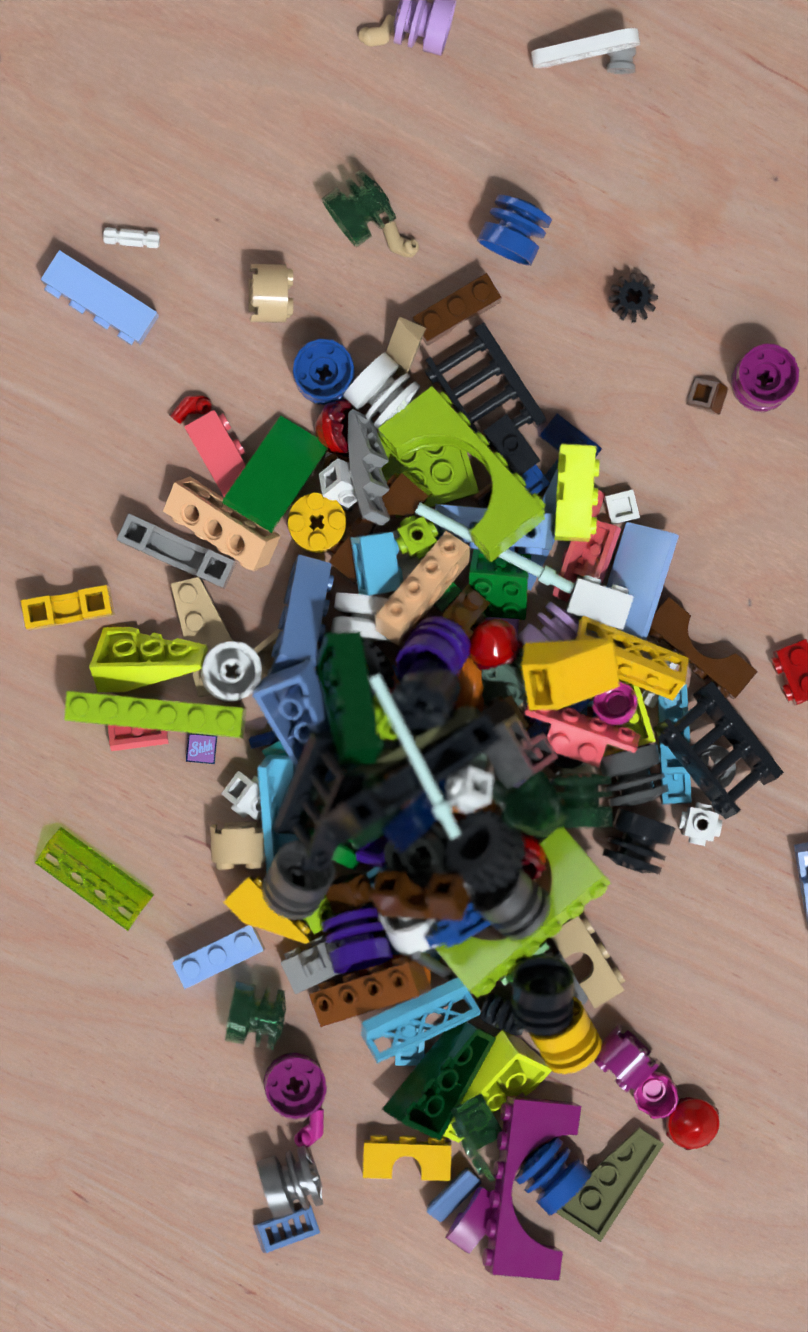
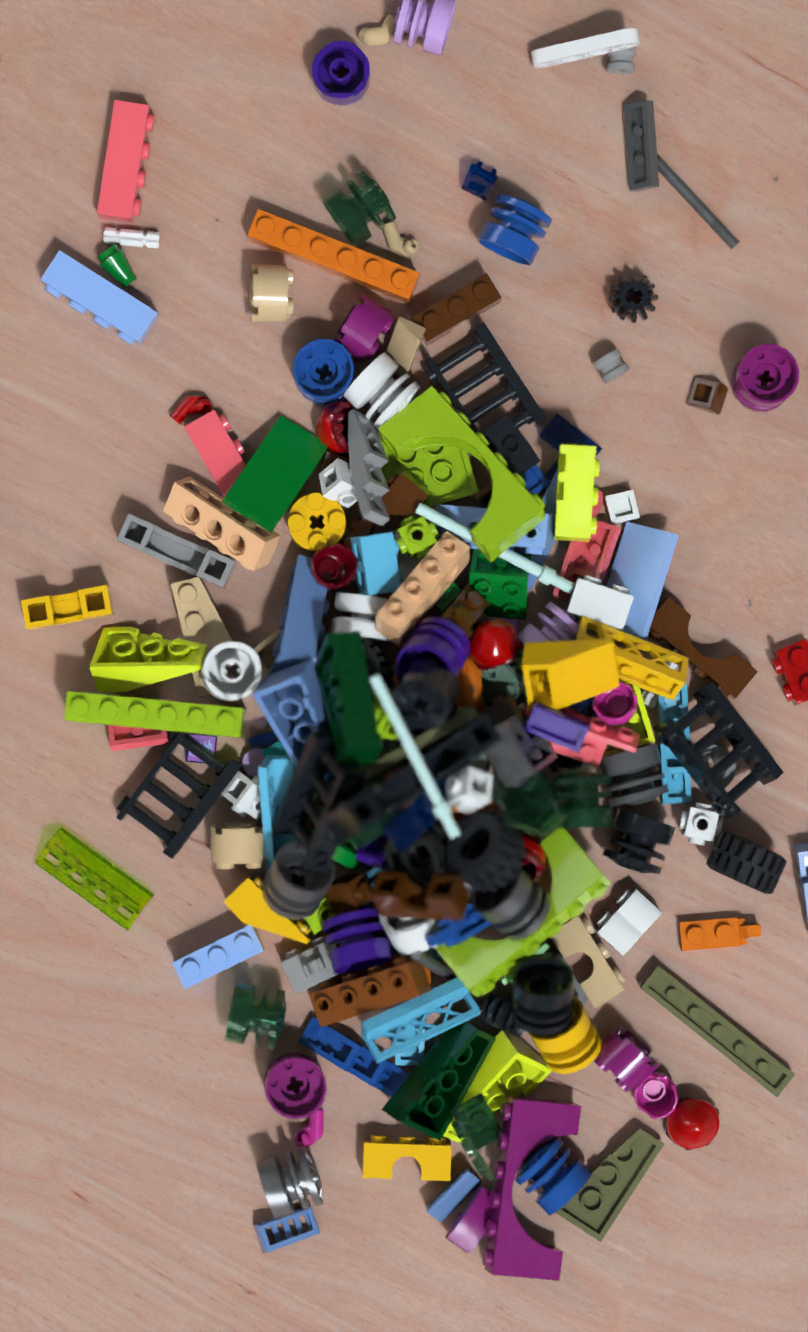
none -> coral brick [97,100,155,224]
none -> green cone [97,244,137,288]
none -> black fence [116,731,243,859]
none -> lavender tile [242,749,265,777]
none -> orange brick [247,209,420,304]
none -> blue slope [298,1017,410,1097]
none -> dark red hair [310,543,357,589]
none -> dark purple brick [312,41,370,106]
none -> magenta brick [333,293,395,361]
none -> clear blue tile [461,161,498,201]
none -> dark purple tile [524,702,590,752]
none -> light grey wheel [593,349,630,384]
none -> white brick [596,889,662,956]
none -> dark grey plate [624,100,659,192]
none -> olive plate [640,965,795,1097]
none -> flat silver bar [657,158,740,250]
none -> orange hinge [679,917,761,951]
none -> black tyre [706,831,787,894]

